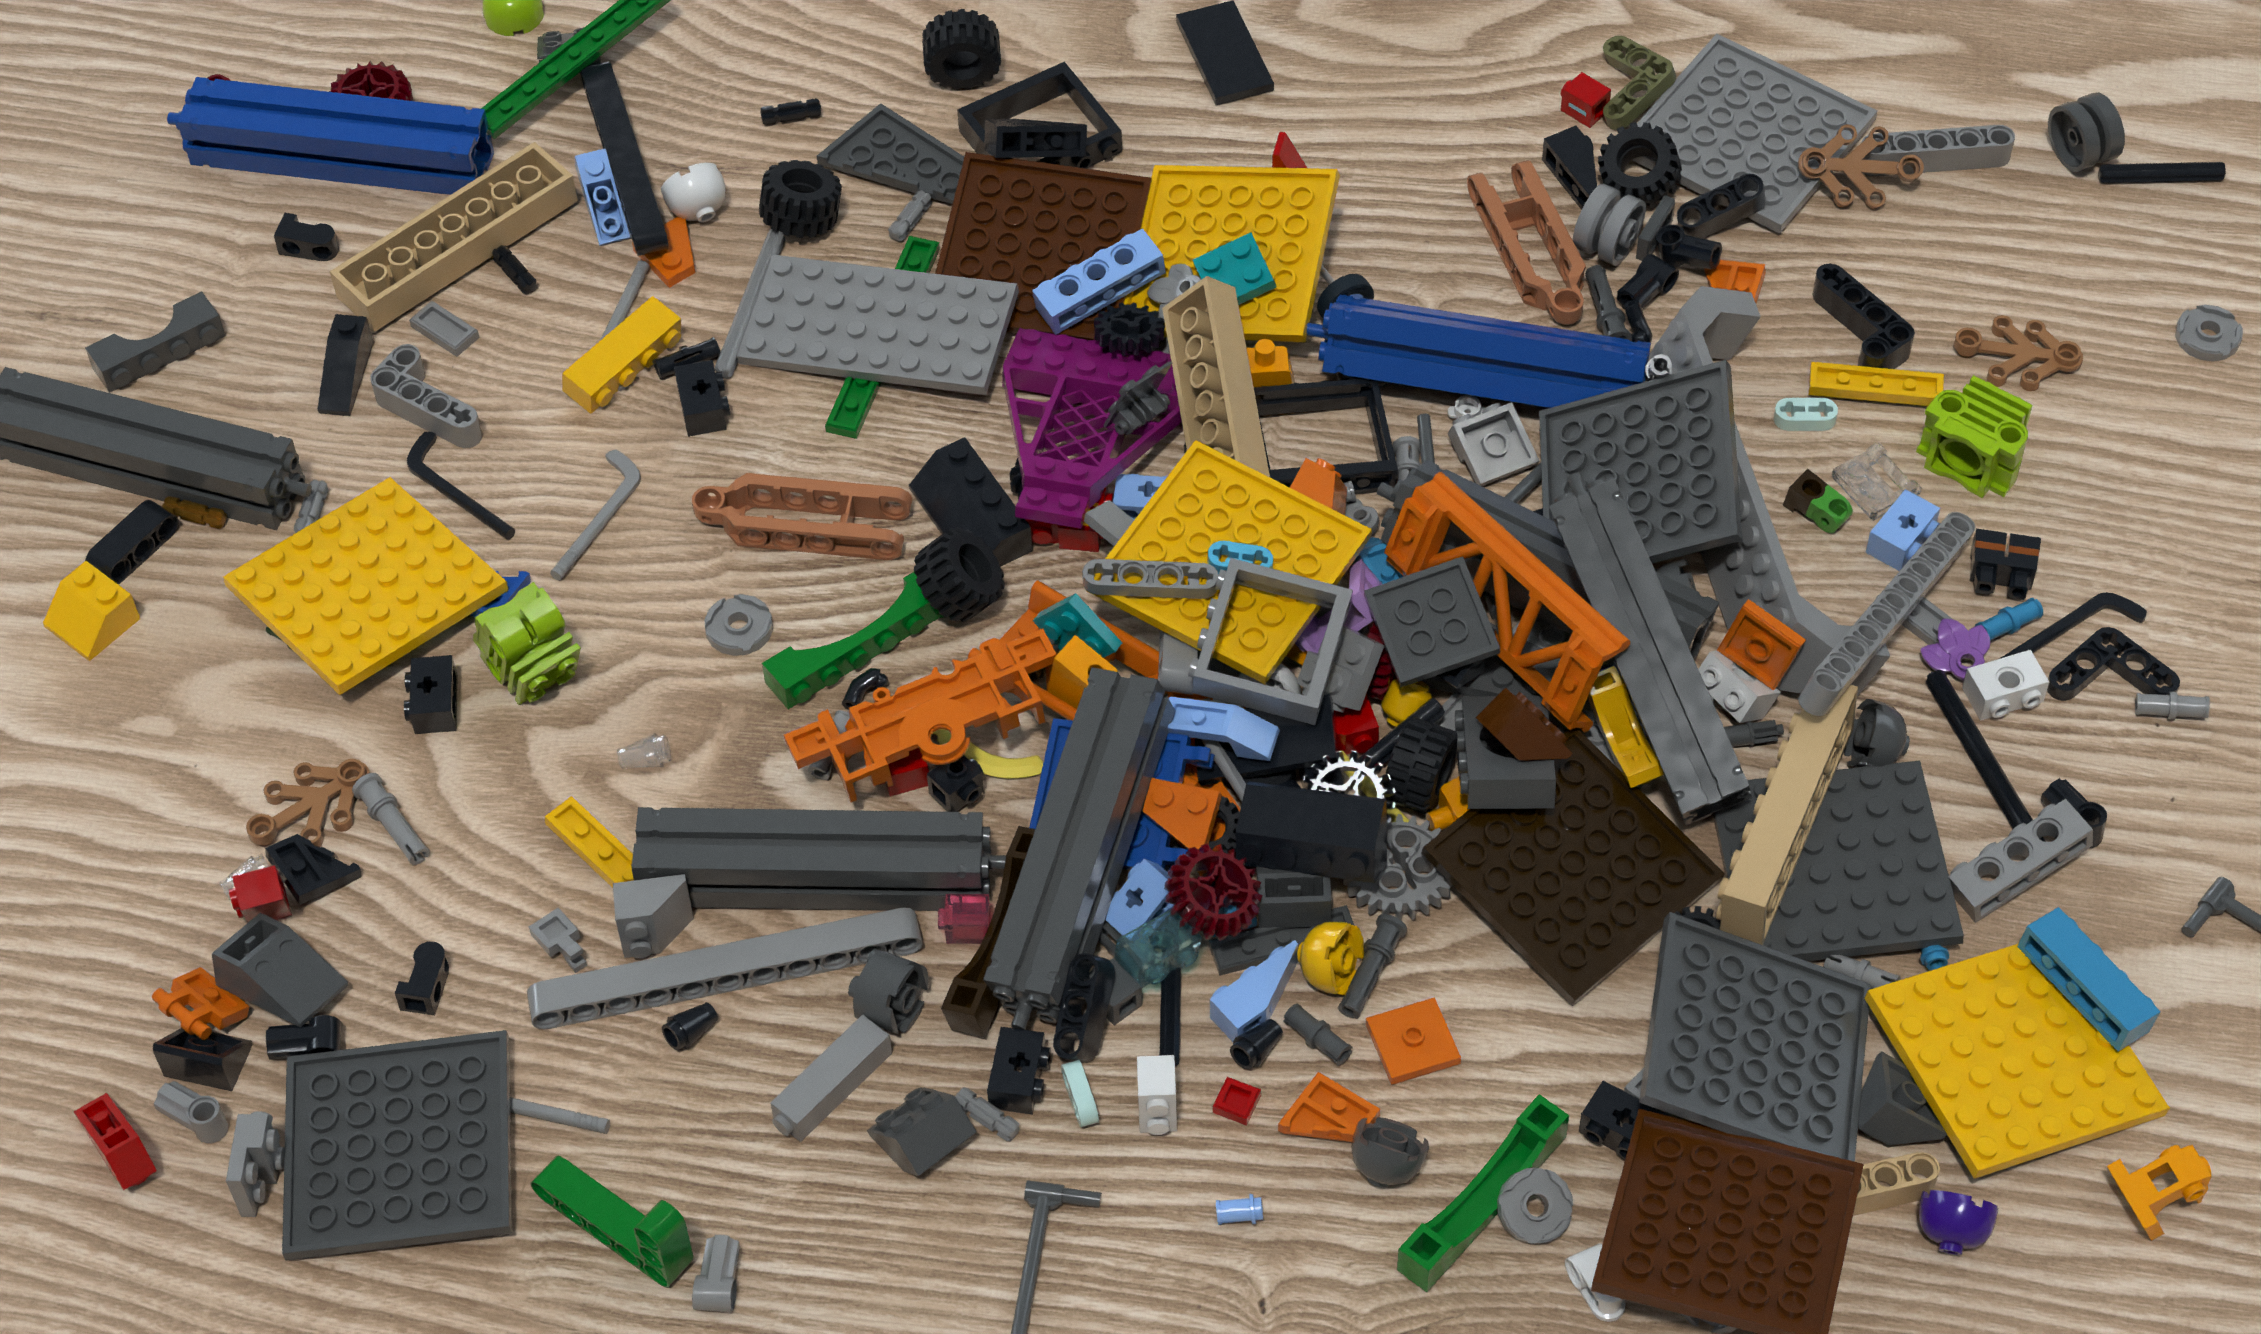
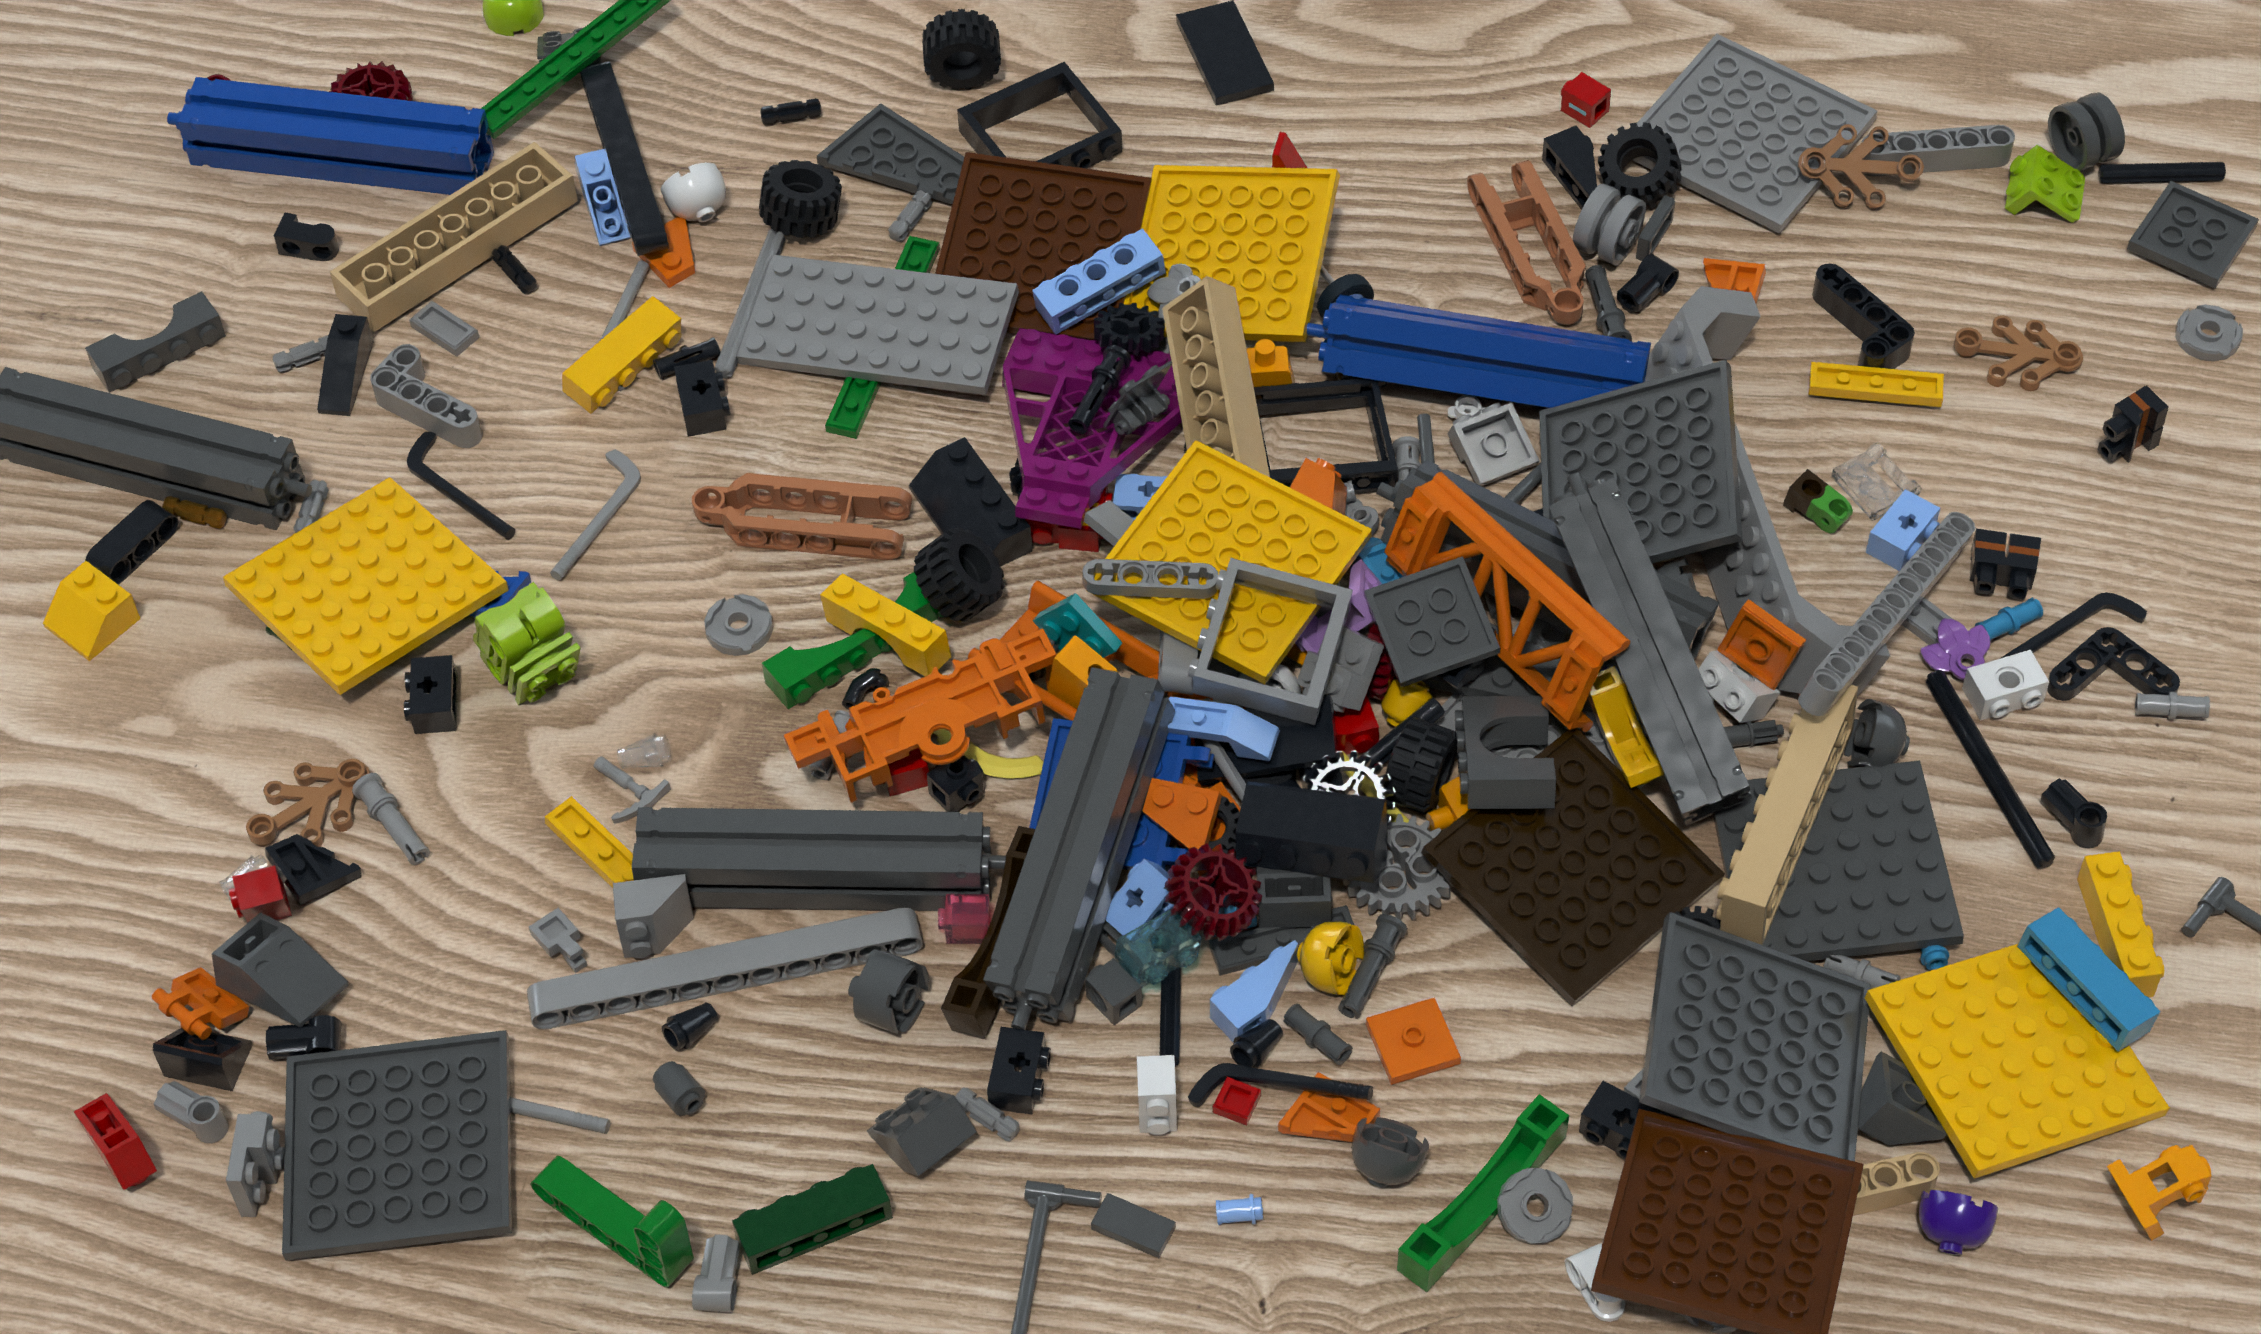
black leg [395,941,449,1016] -> none
light grey brick [770,1015,892,1142] -> none
black slope [984,119,1087,158] -> none
black beam [1053,953,1115,1062] -> none
light aqua beam [1061,1060,1099,1127] -> none
teal plate [1193,232,1277,305] -> none
medium azure beam [1207,541,1273,575] -> none
reddish brown slope [1475,688,1573,760] -> none
olive beam [1603,36,1676,130] -> none
black arm [1623,300,1653,343] -> none
light grey pin [1645,354,1672,381] -> none
black piece [1656,225,1722,269] -> none
black beam [1677,174,1766,239] -> none
light aqua beam [1773,398,1838,431] -> none
lime piece [1916,375,2033,498] -> none
light grey brick [1948,799,2093,923] -> none
none -> light grey axle [273,335,328,372]
none -> light grey piece [594,756,671,824]
none -> dark grey brick [653,1061,705,1116]
none -> dark green brick [732,1164,893,1275]
none -> yellow arch [820,573,951,676]
none -> black pin [1068,345,1132,434]
none -> dark grey tile [1091,1193,1176,1258]
none -> black piece [1188,1063,1373,1107]
none -> lime bracket [2005,144,2085,223]
none -> yellow brick [2077,851,2164,997]
none -> black hips [2098,385,2169,463]
none -> dark grey plate [2127,181,2259,289]

